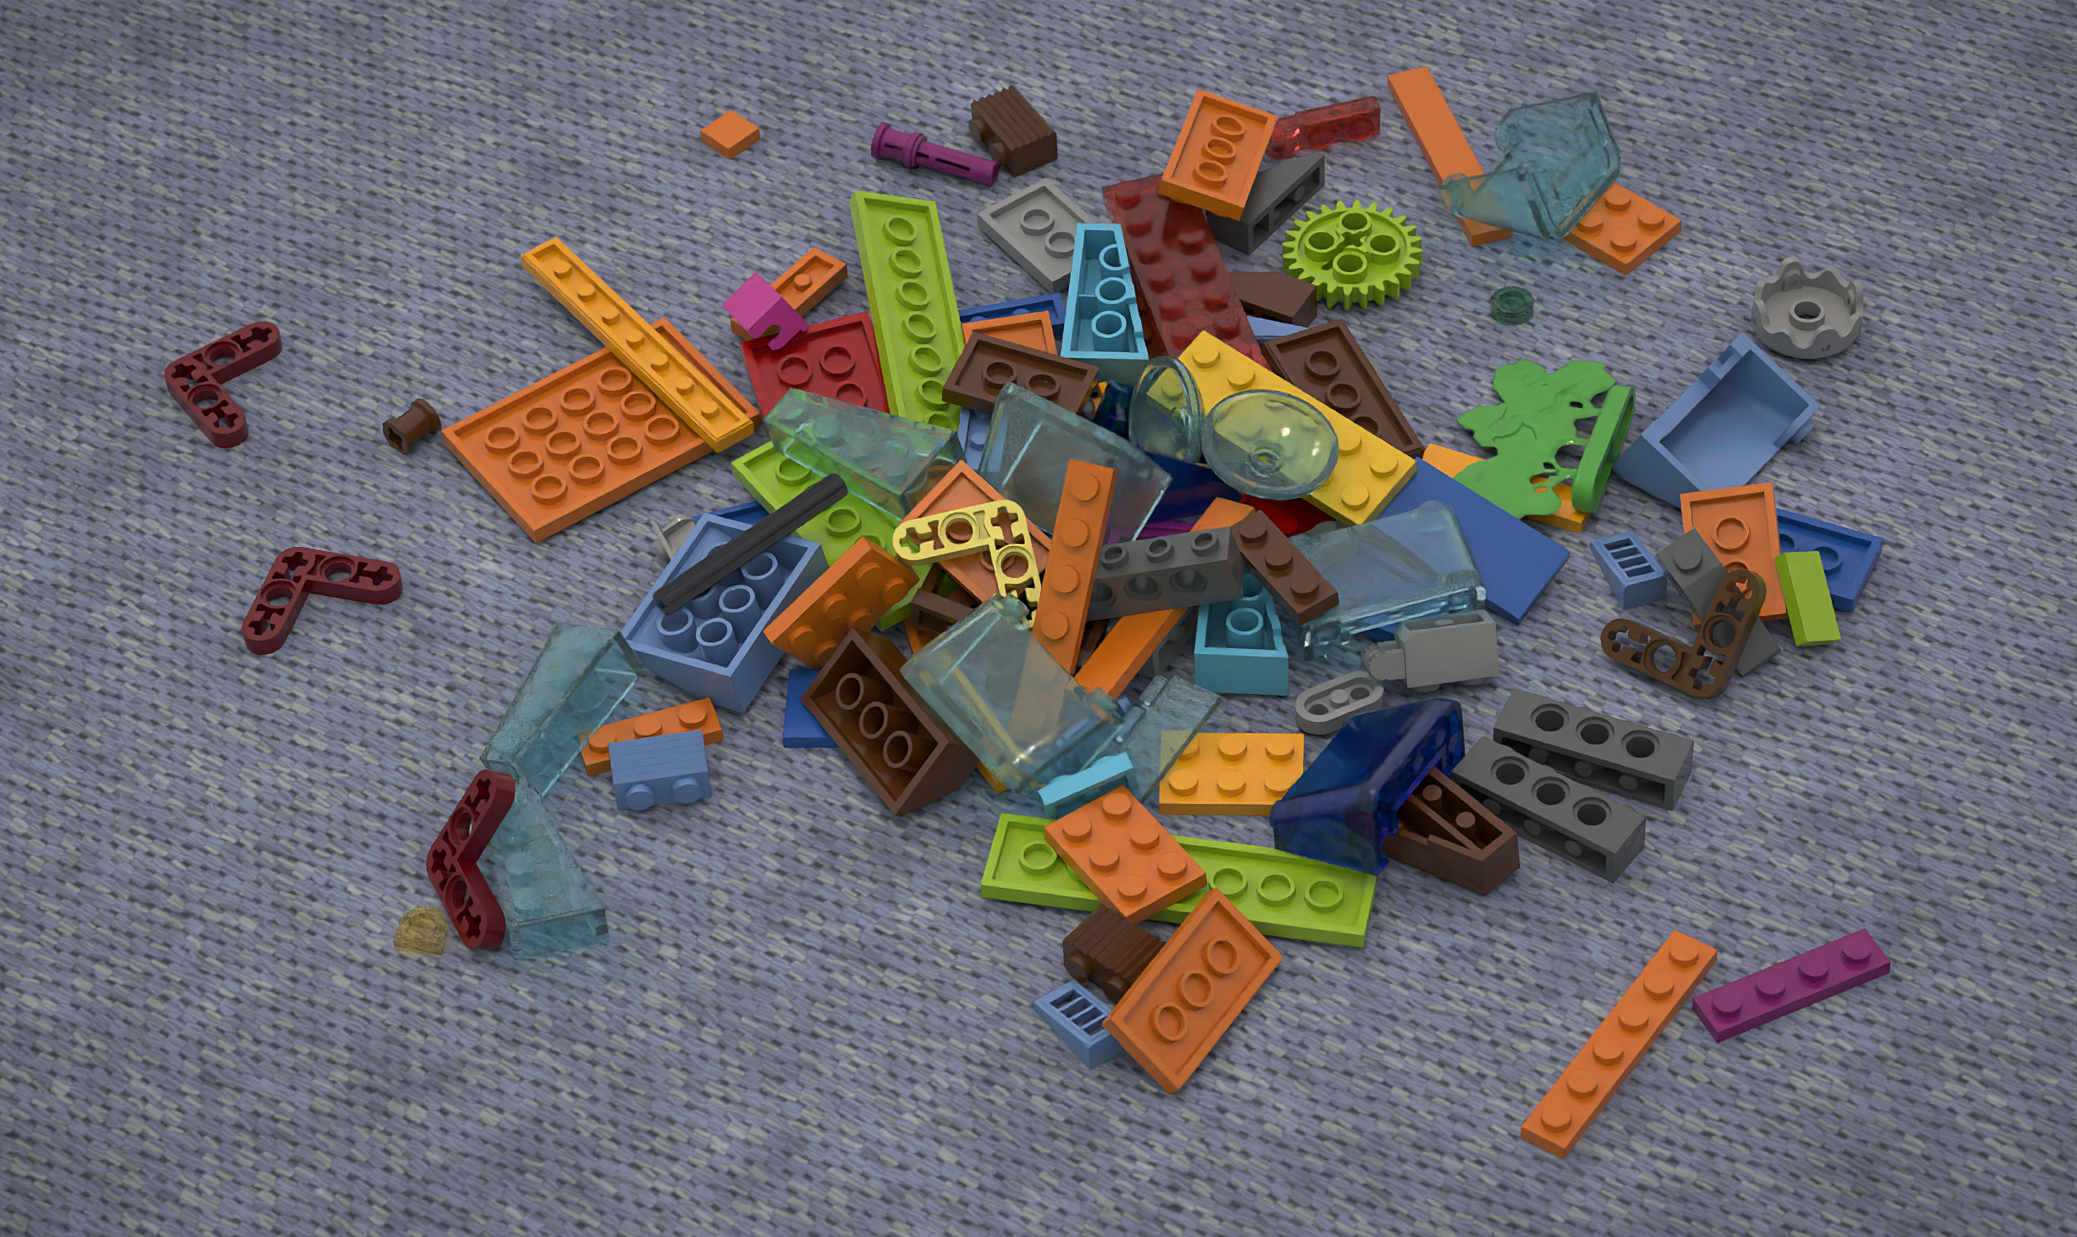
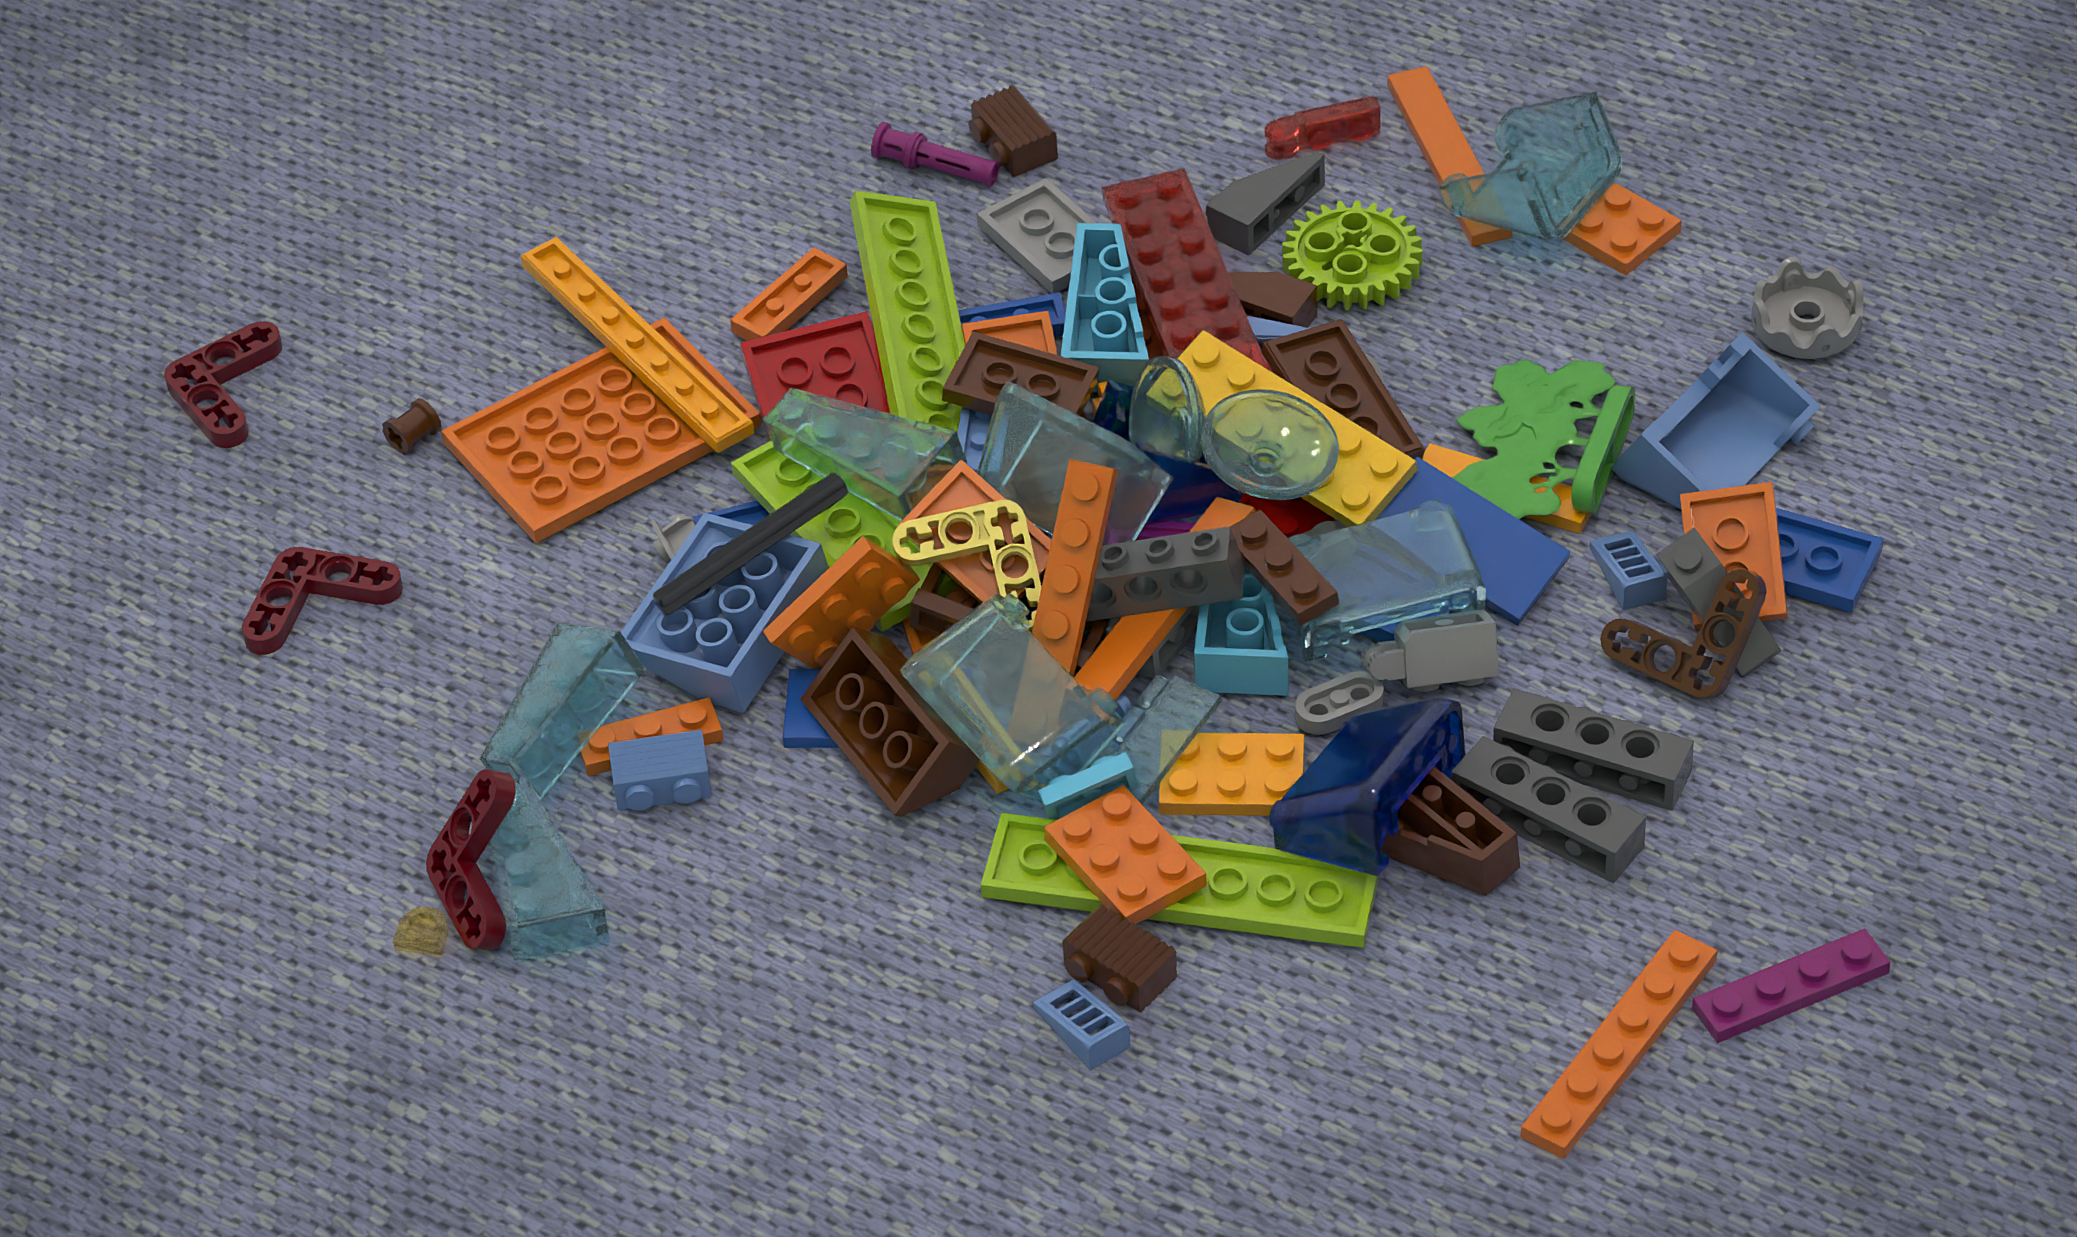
orange tile [700,110,760,160] -> none
dark pink hinge [722,272,810,350] -> none
orange plate [1101,888,1283,1095] -> none
orange plate [1157,89,1278,221] -> none
clear green tile [1490,286,1534,326] -> none
lime tile [1774,551,1841,647] -> none

